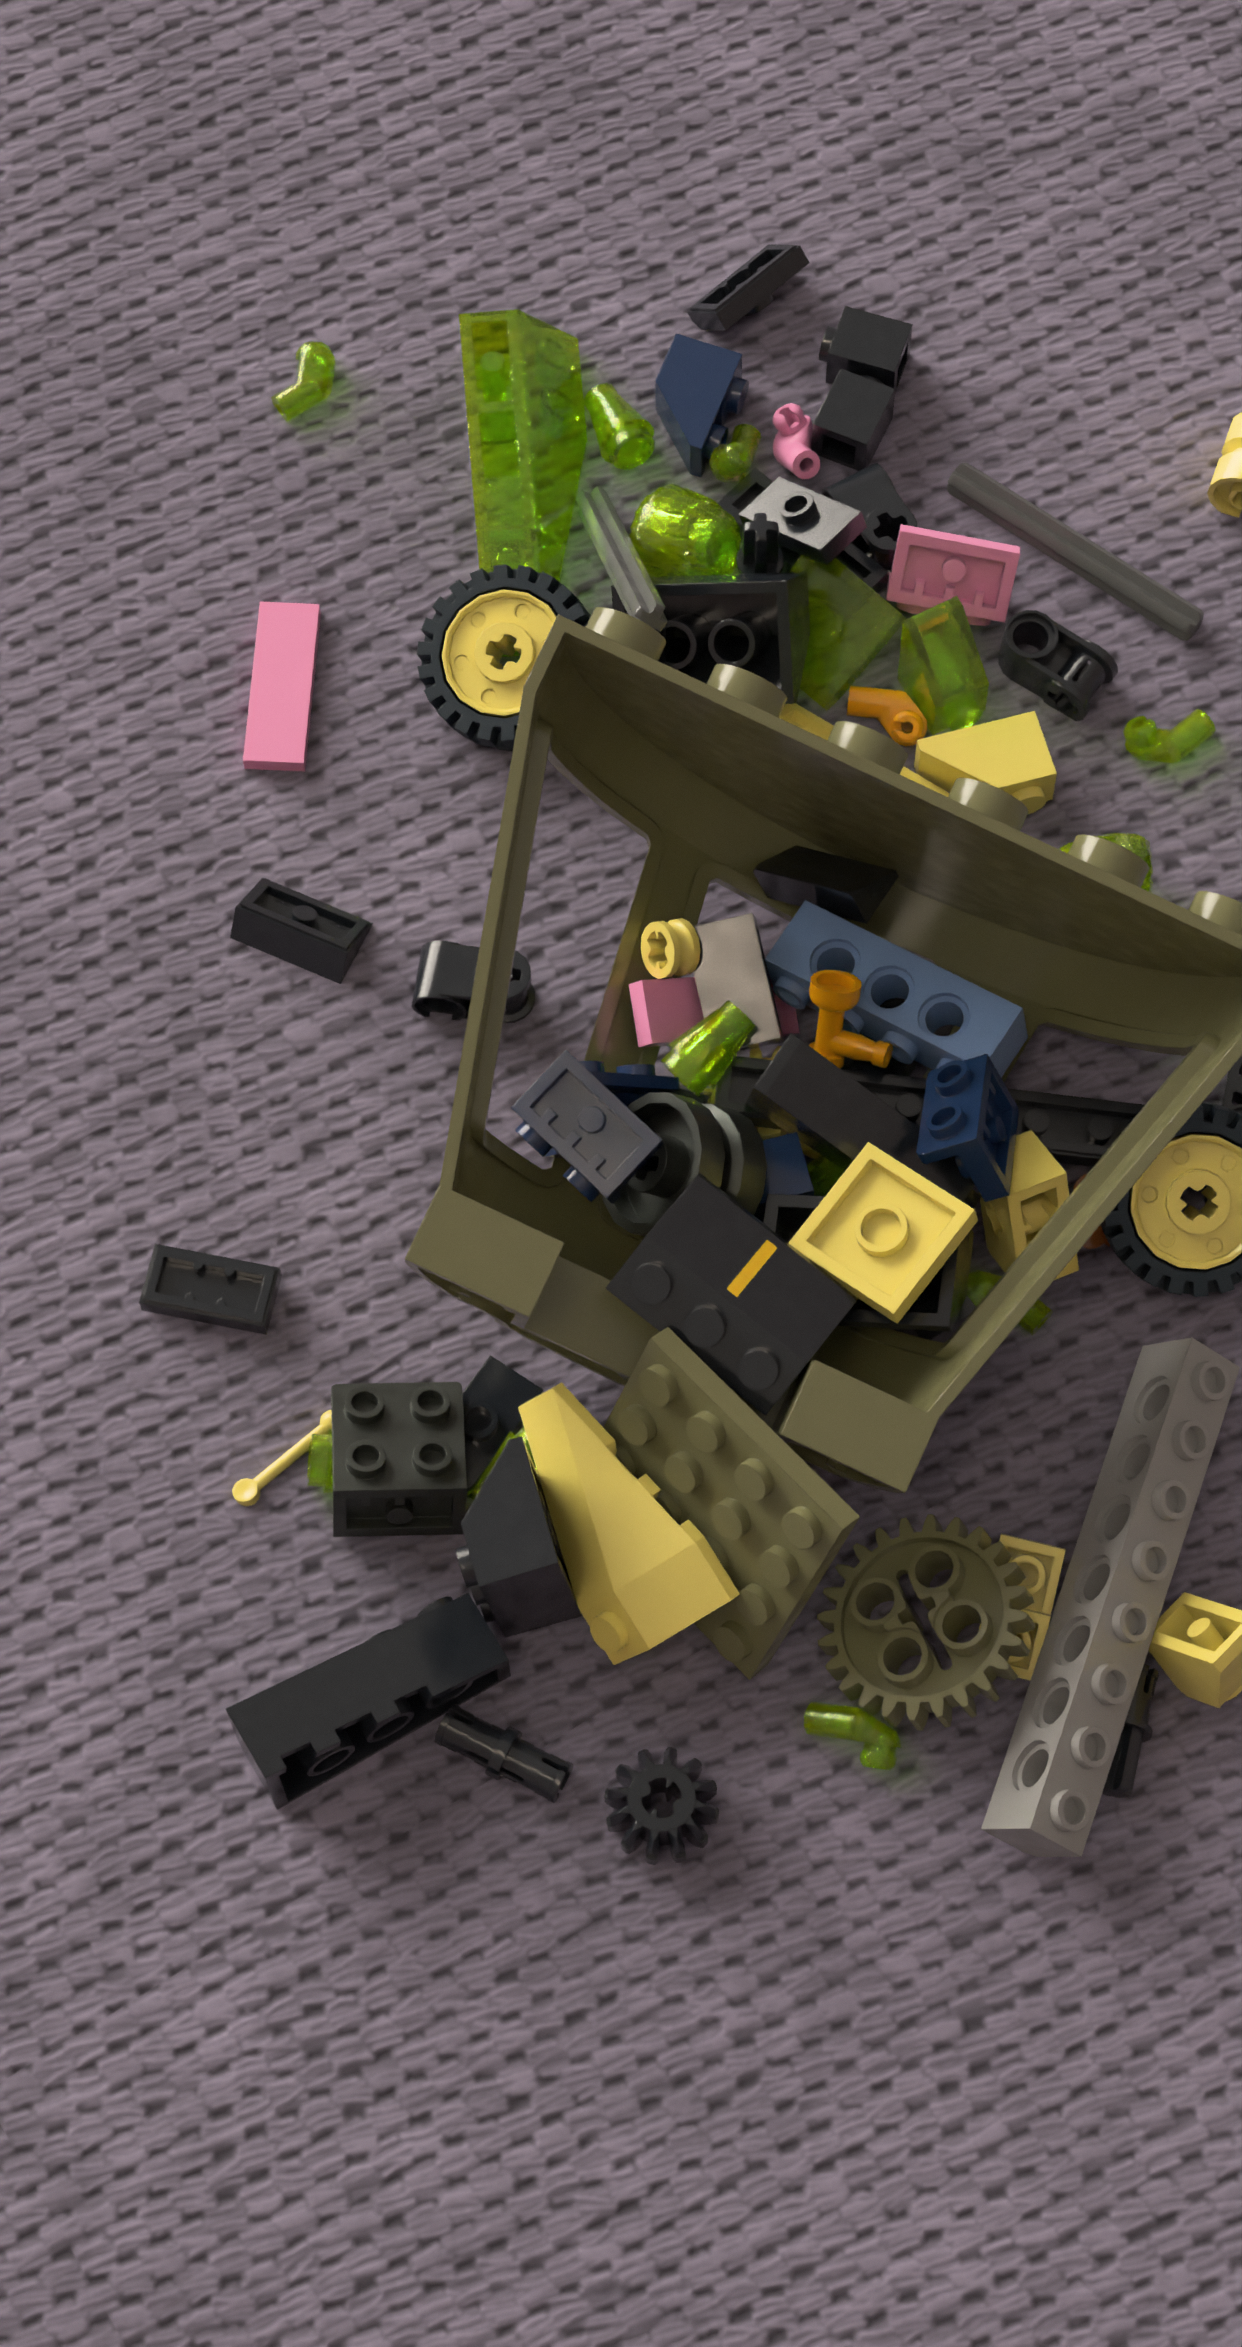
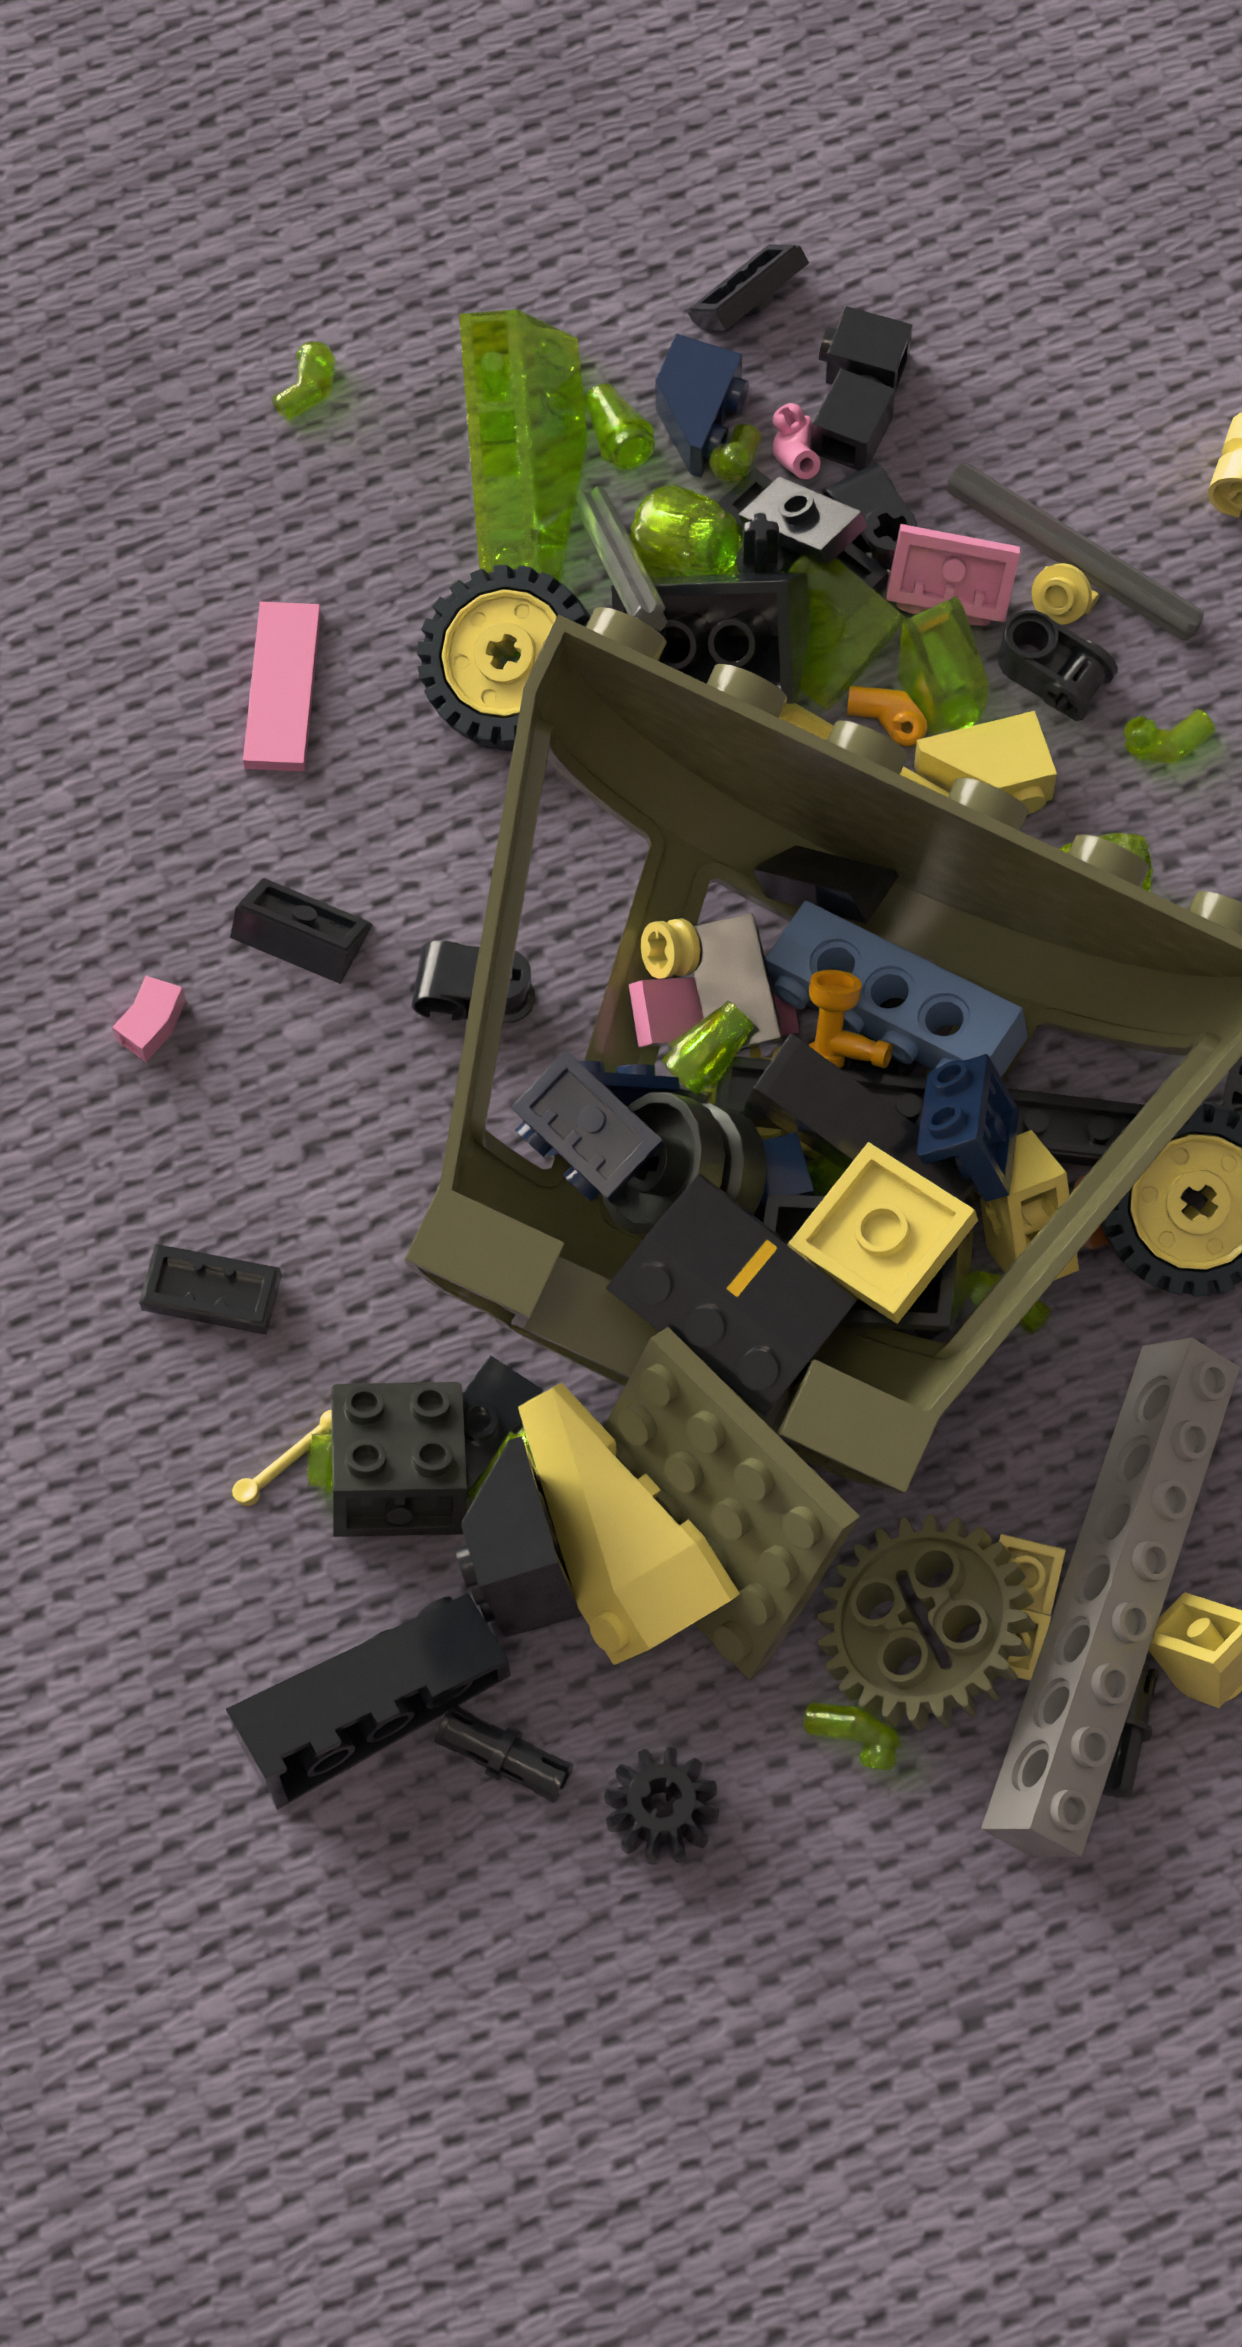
none -> bright pink piece [112,976,186,1062]
none -> light yellow plate [1032,563,1100,625]

